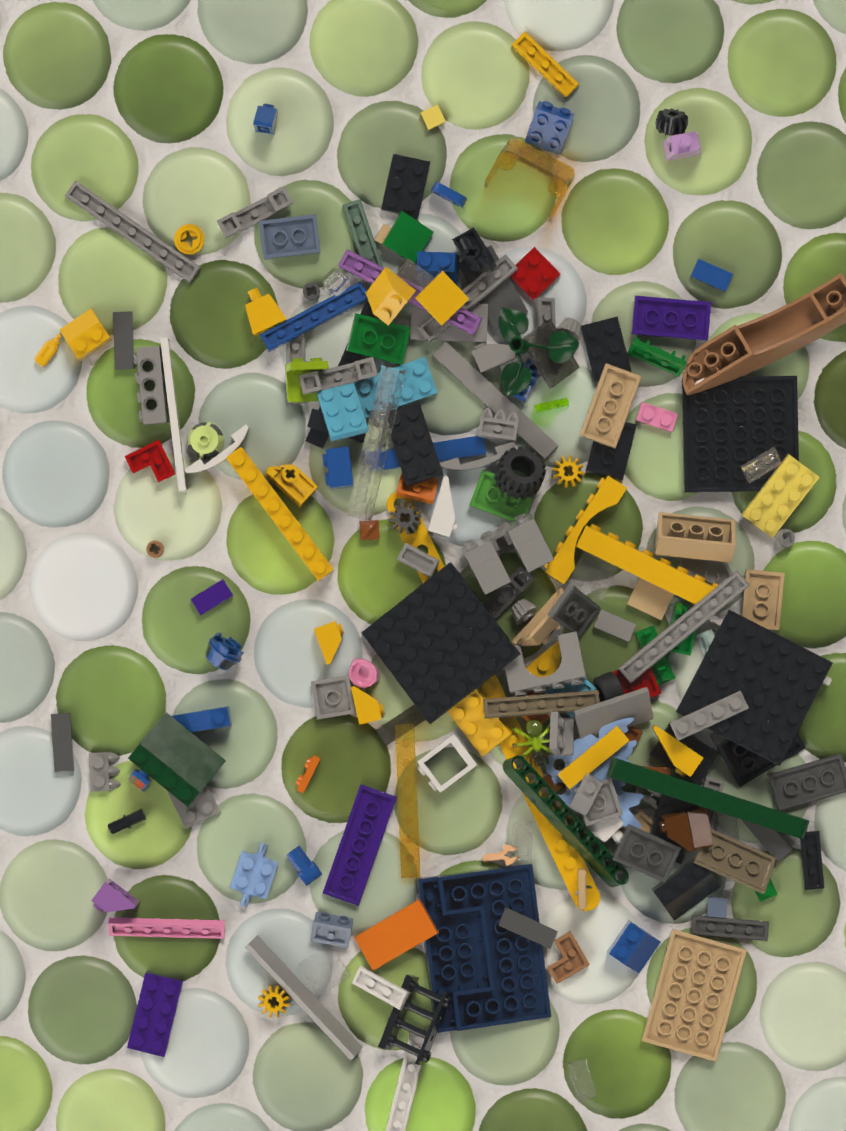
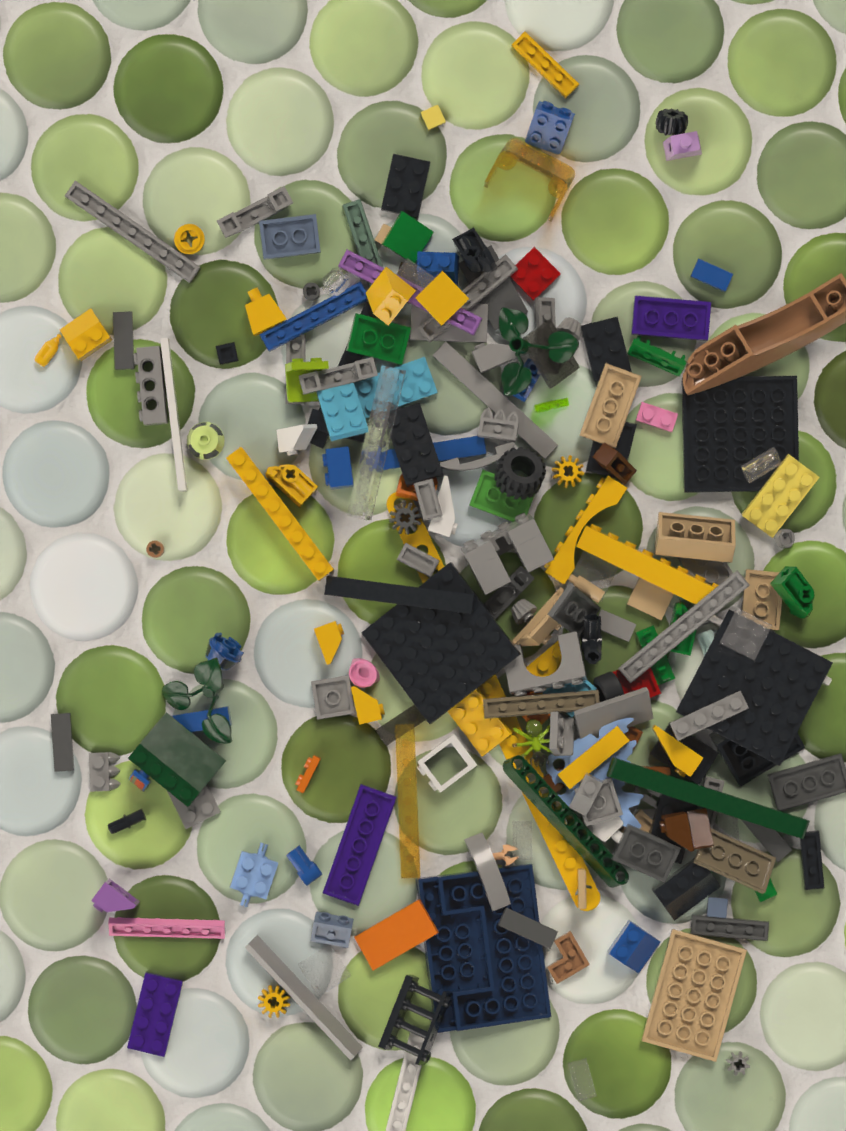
red plate [125,440,176,483] -> none
white slope [185,424,250,474] -> none
dark purple tile [191,579,233,615] -> none
blue slope [253,104,278,135] -> none
white tile [352,966,410,1010] -> none
dark orange tile [359,520,380,540] -> none
blue beam [431,182,467,208] -> none
none -> dark green plant [162,657,232,744]
none -> black tile [216,342,239,365]
none -> white slope [276,424,317,456]
none -> black tile [324,576,475,614]
none -> light grey tile [414,478,443,521]
none -> light grey slope [464,833,511,911]
none -> tan cylinder [568,574,605,603]
none -> black piece [582,614,602,664]
none -> reddish brown slope [593,442,637,485]
none -> clear plate [720,608,772,660]
none -> light grey gear [726,1051,750,1076]
none -> green piece [770,566,815,619]

